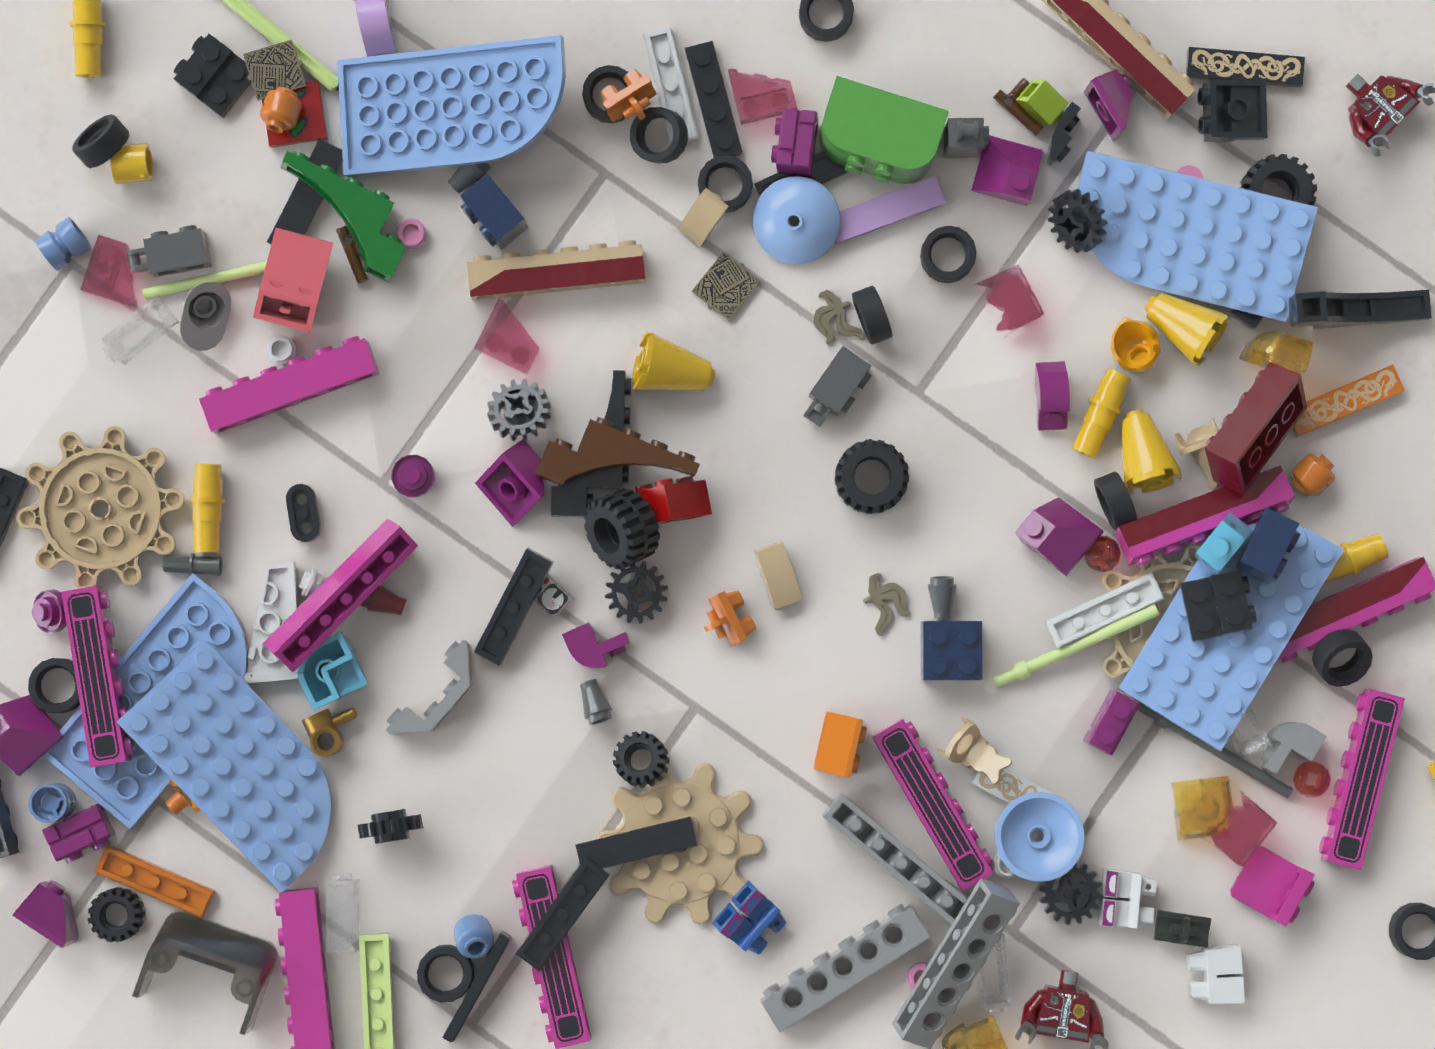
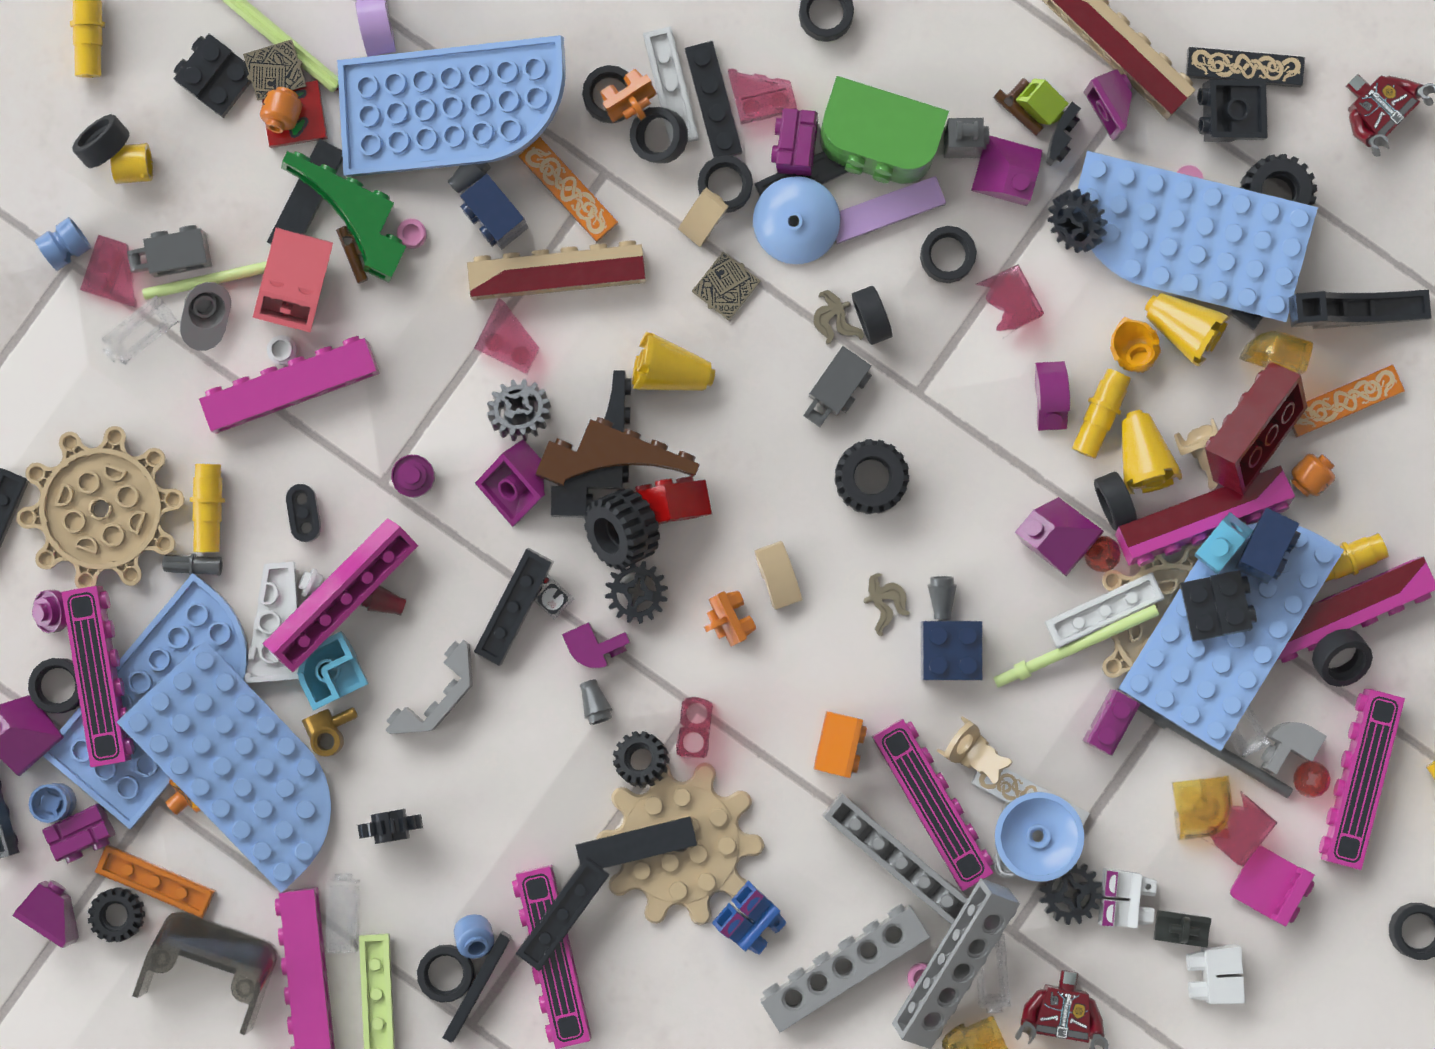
none -> tile [518,137,618,243]
none -> clear pink piece [676,697,713,758]

